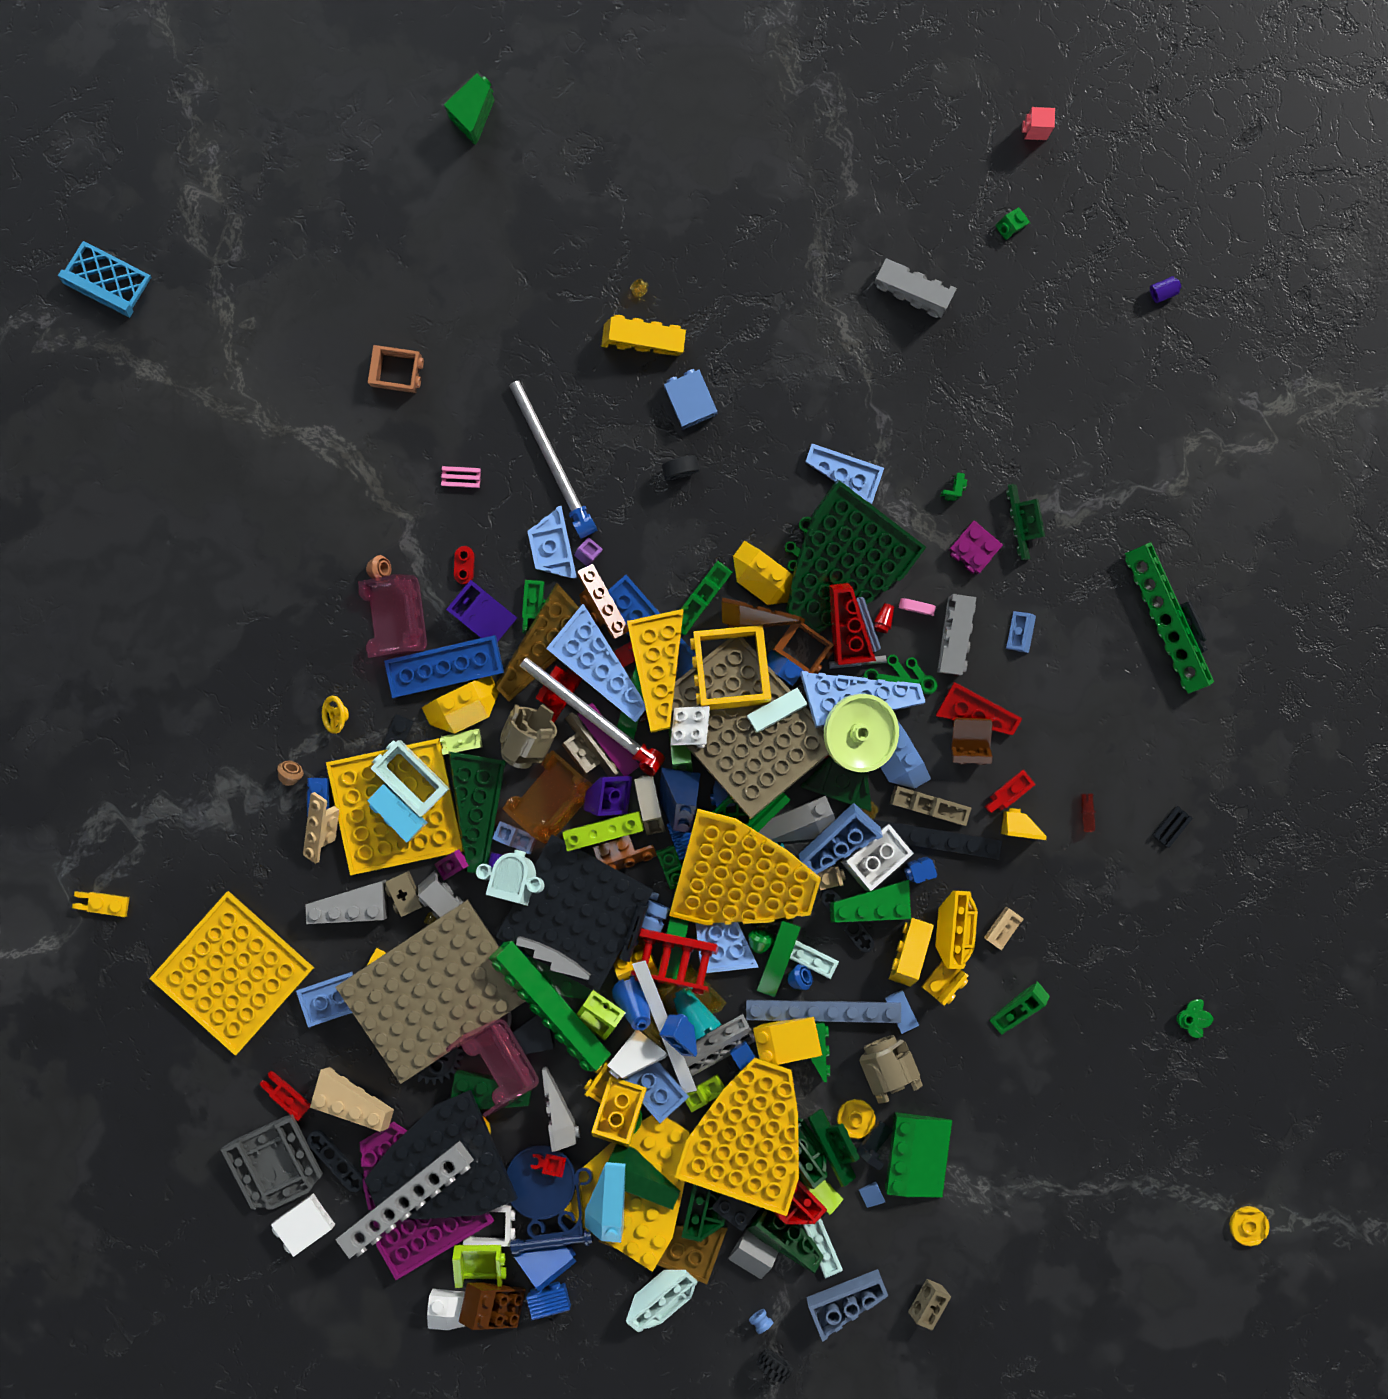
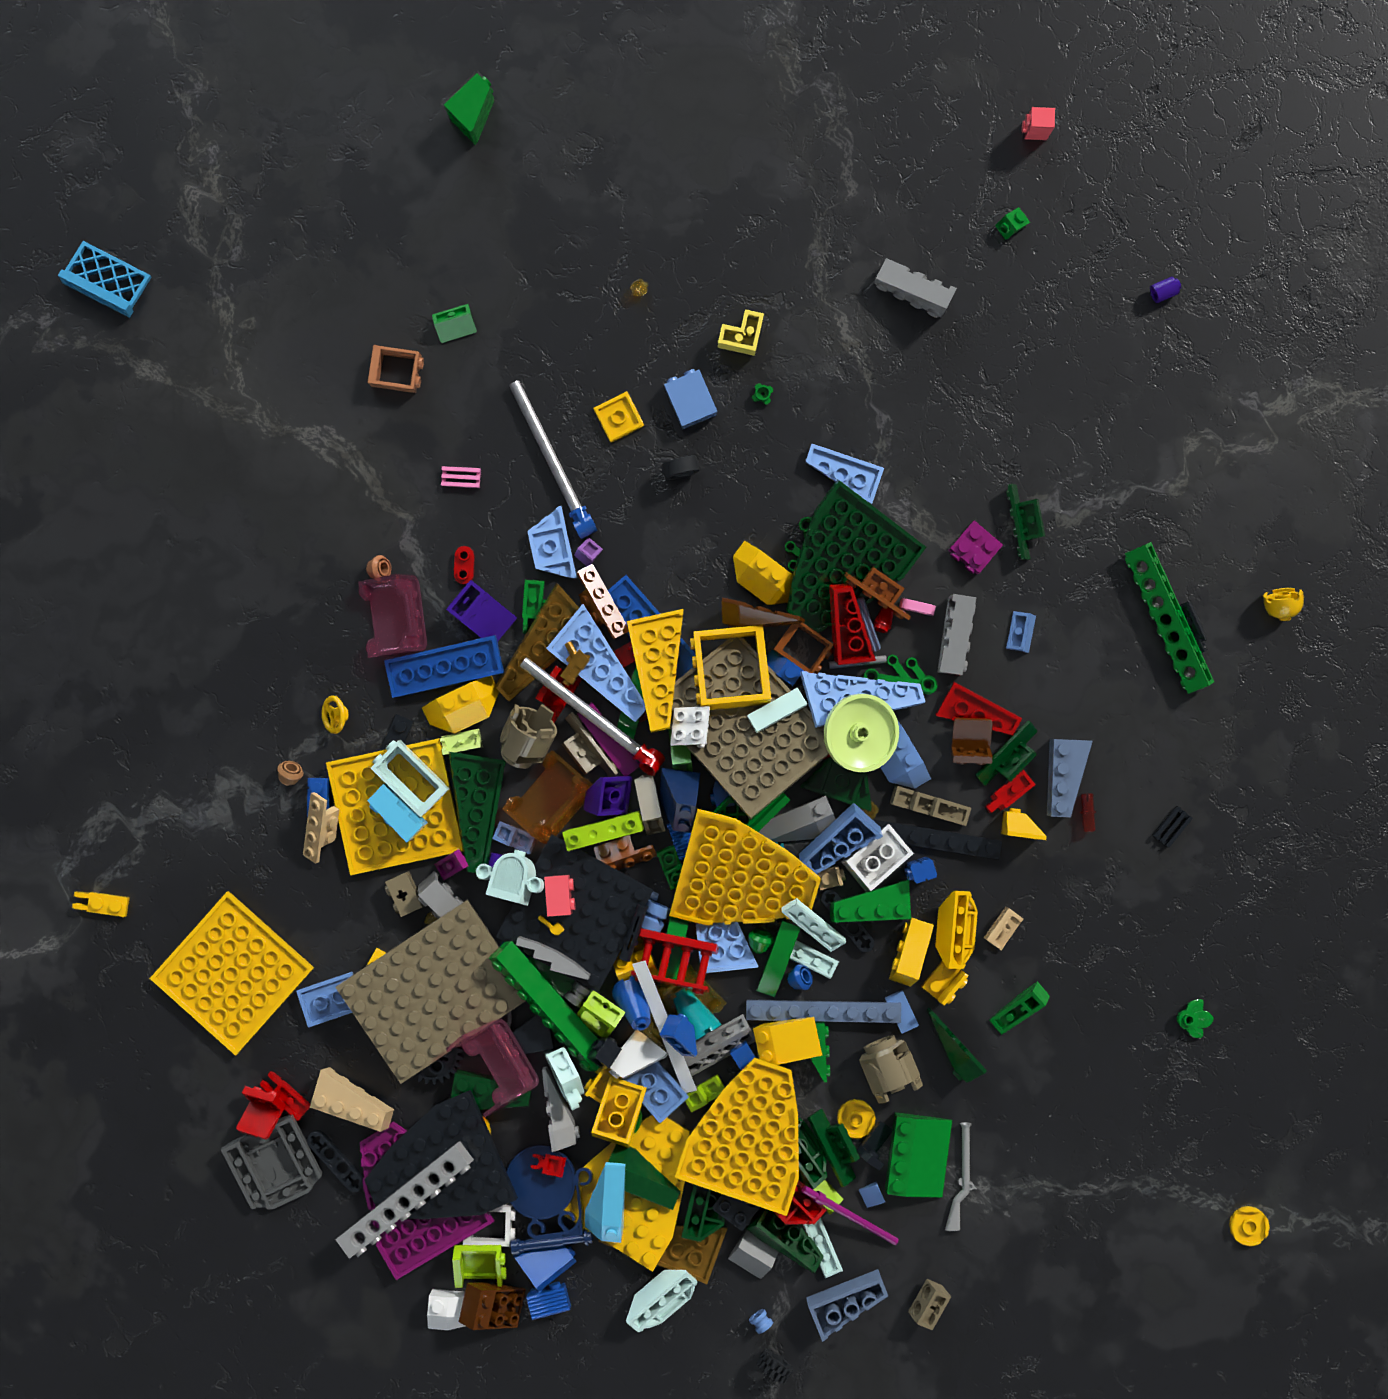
white brick [271,1193,335,1257] -> none
light grey wedge [305,880,388,924] -> none
yellow wedge [601,315,686,356] -> none
green slope [681,561,733,635] -> none
green bracket [940,472,967,501] -> none
none -> red bracket [236,1086,286,1140]
none -> green panel [432,304,477,343]
none -> yellow hand [538,915,564,935]
none -> light aqua piece [543,1047,585,1111]
none -> coral brick [544,875,576,917]
none -> pearl gold piece [560,641,590,687]
none -> flat silver wheel [564,981,591,1008]
none -> black brick [587,1037,622,1069]
none -> yellow tile [593,391,644,443]
none -> light yellow brick [718,309,764,356]
none -> green plate [752,383,773,404]
none -> light aqua tile [781,898,846,952]
none -> magenta bar [802,1185,899,1245]
none -> dark orange bracket [844,566,911,620]
none -> dark green wedge [927,1007,987,1083]
none -> light grey piece [945,1122,977,1231]
none -> dark green bracket [976,721,1037,786]
none -> sand blue wedge [1047,739,1093,817]
none -> yellow cylinder [1263,588,1304,621]

